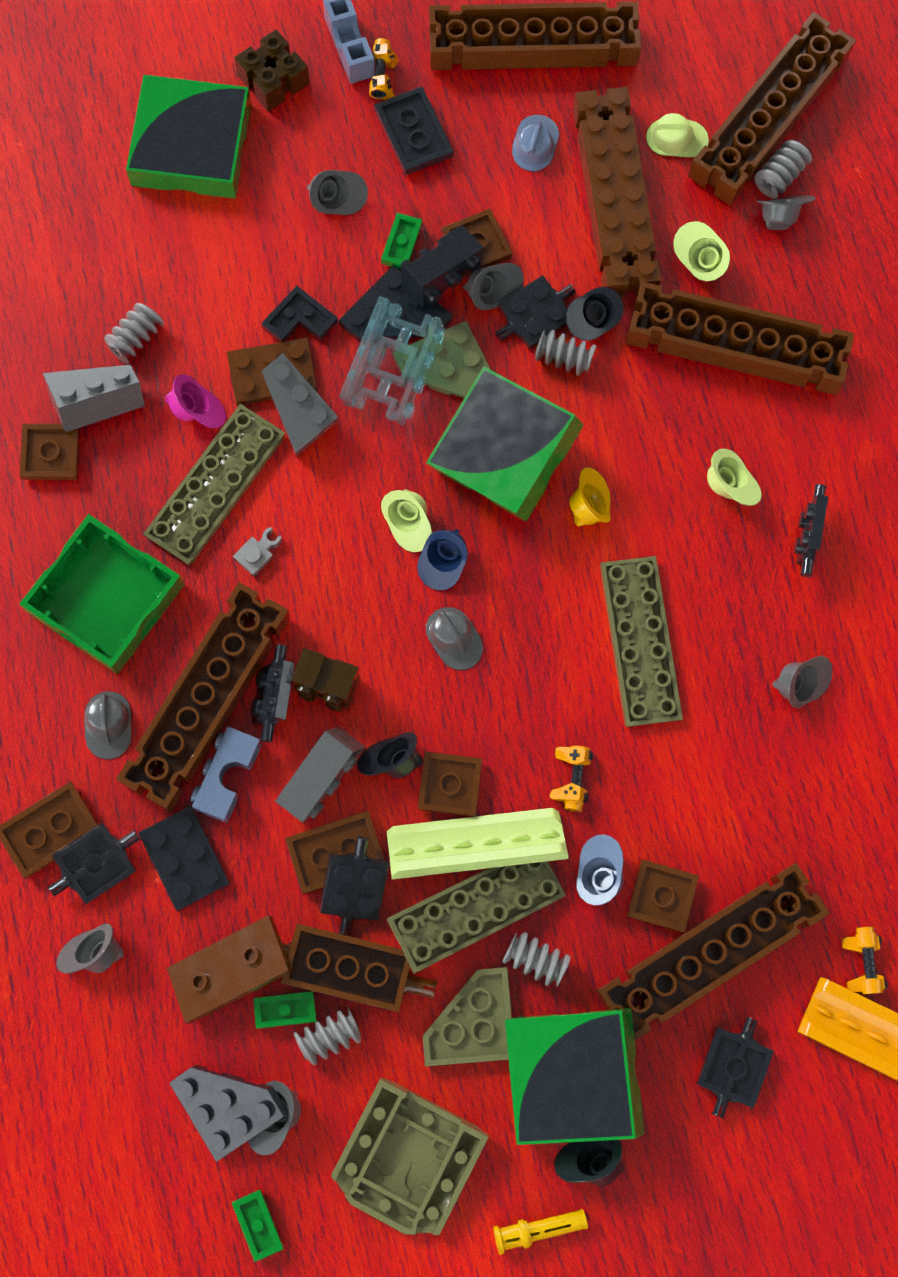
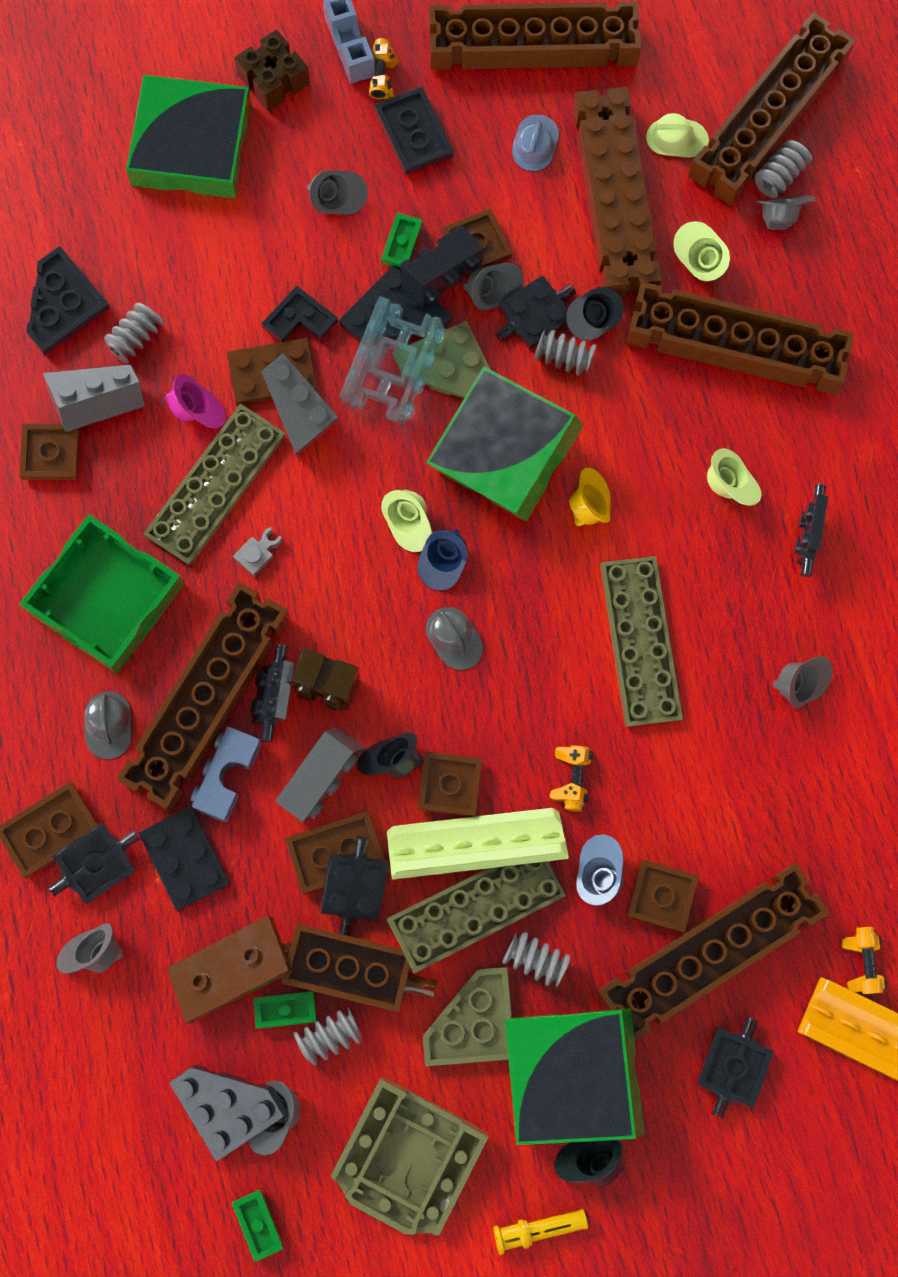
none -> black plate [26,246,110,356]

